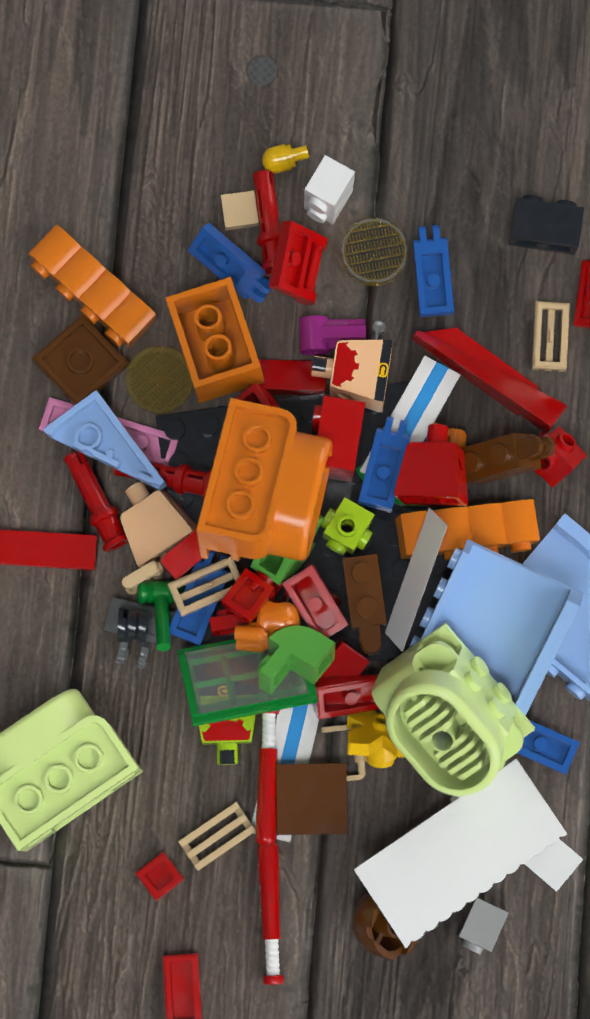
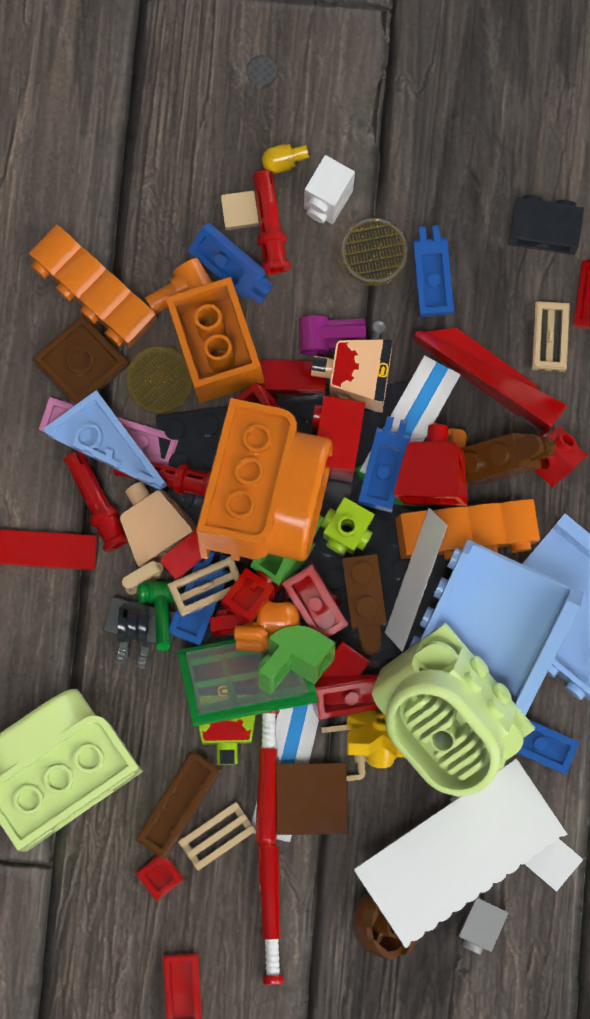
red plate [269,221,328,305] -> none
none -> reddish brown plate [135,751,222,860]
none -> orange pin [145,258,213,314]

